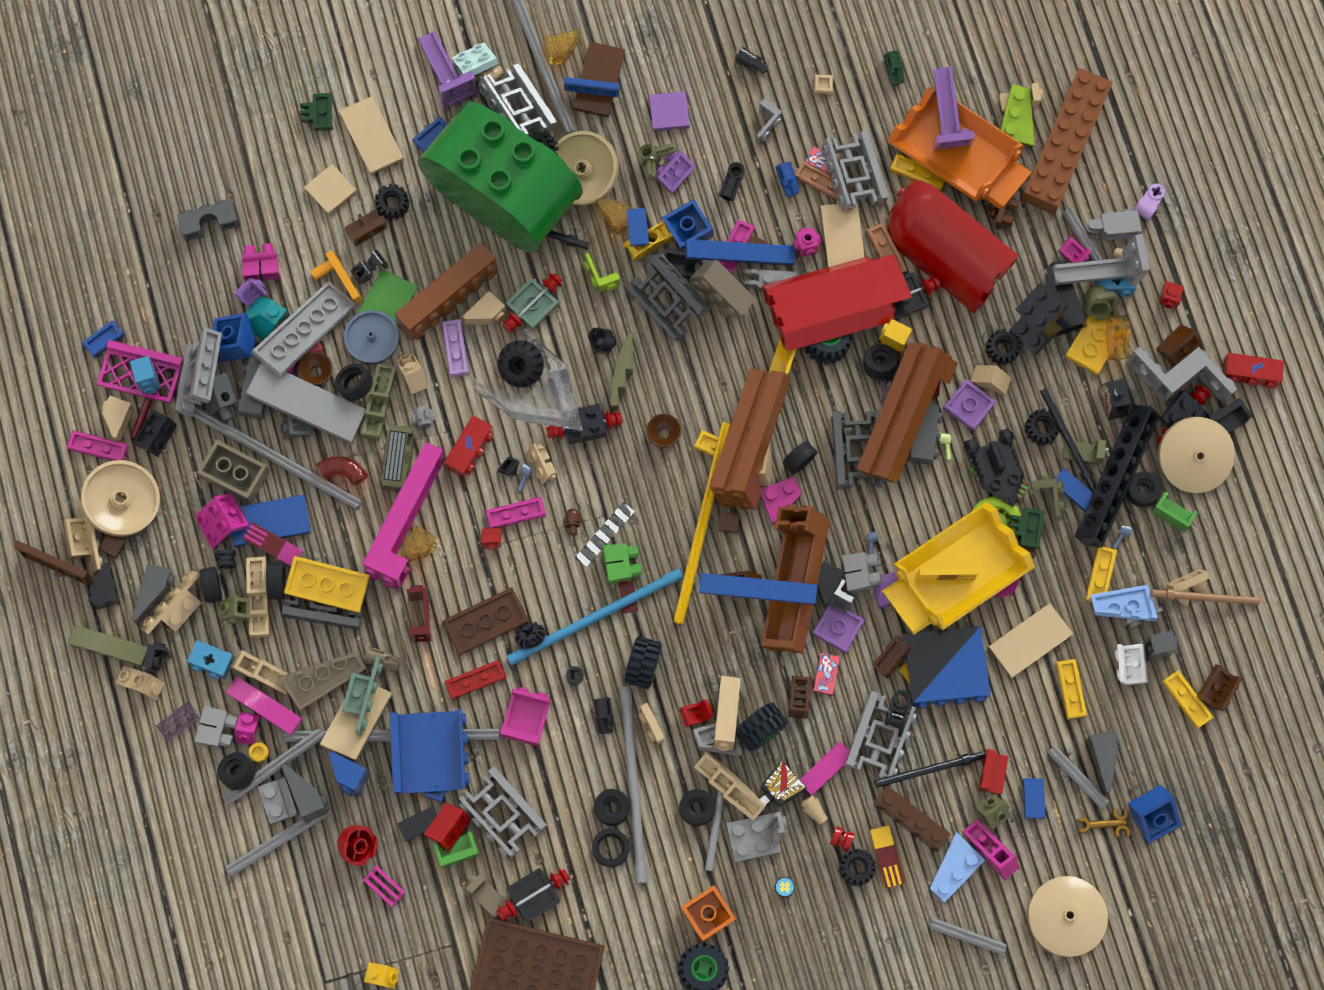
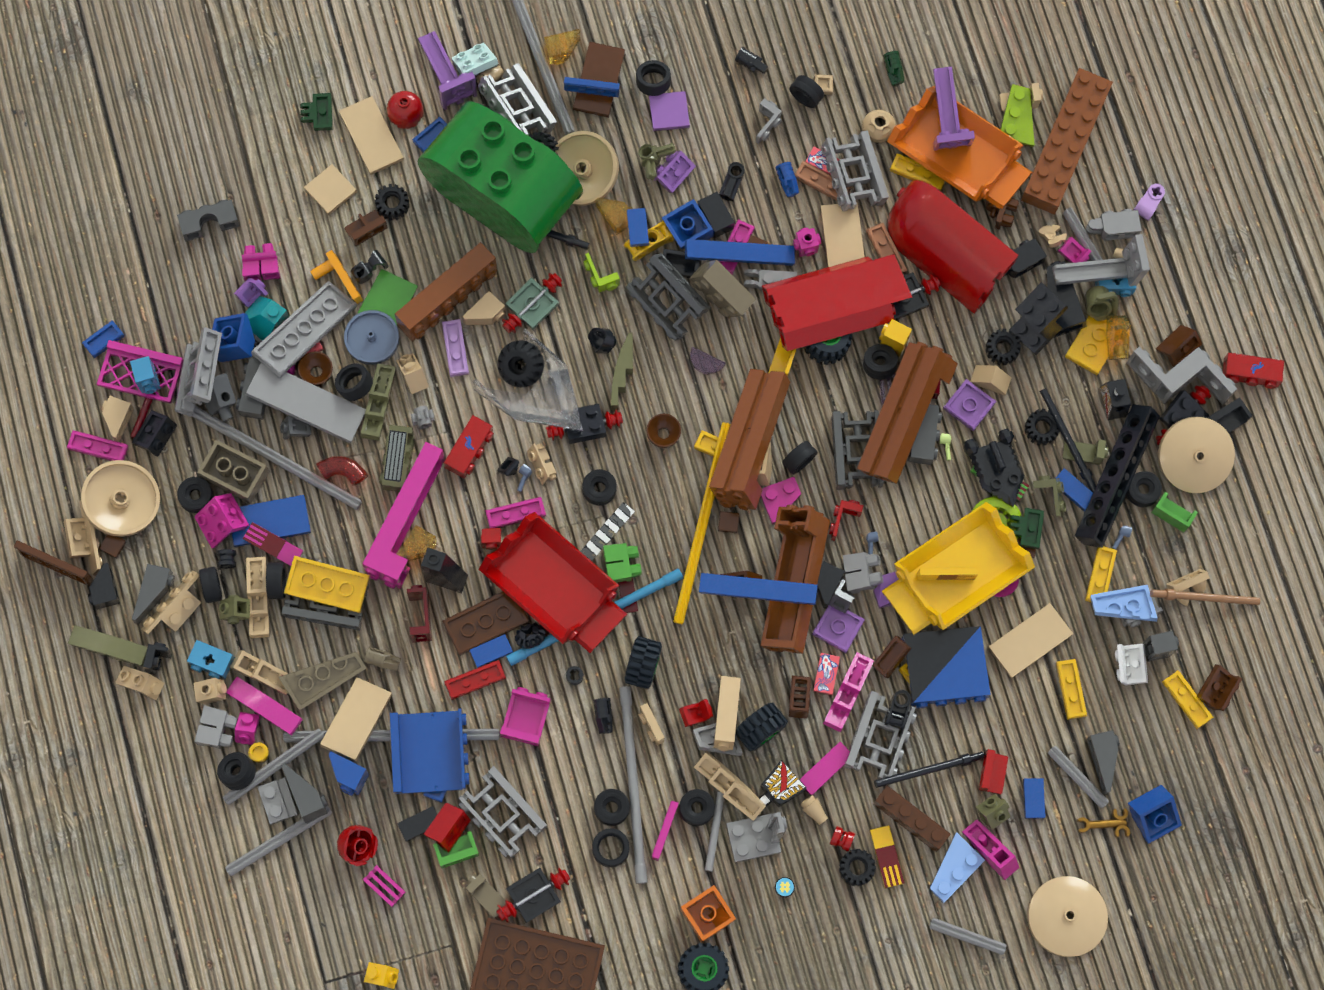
clear purple tile [156,702,200,742] -> none
sand green bracket [342,656,383,736] -> none
reddish brown cylinder [565,509,581,536] -> none
red bracket [1159,281,1184,309] -> none
none -> black tyre [177,477,214,513]
none -> tan brick [194,678,227,704]
none -> red cylinder [387,91,424,129]
none -> black slope [421,547,468,594]
none -> blue tile [470,634,513,668]
none -> red panel [478,512,628,653]
none -> black tyre [582,469,617,506]
none -> black tyre [636,60,671,96]
none -> dark pink tile [651,801,679,861]
none -> clear purple tile [690,347,726,375]
none -> black panel [697,192,735,238]
none -> black tyre [789,75,824,108]
none -> dark pink slope [823,652,874,732]
none -> red bracket [829,500,864,541]
none -> tan piece [862,110,896,143]
none -> black hinge [1003,238,1047,278]
none -> tan piece [1039,225,1067,248]

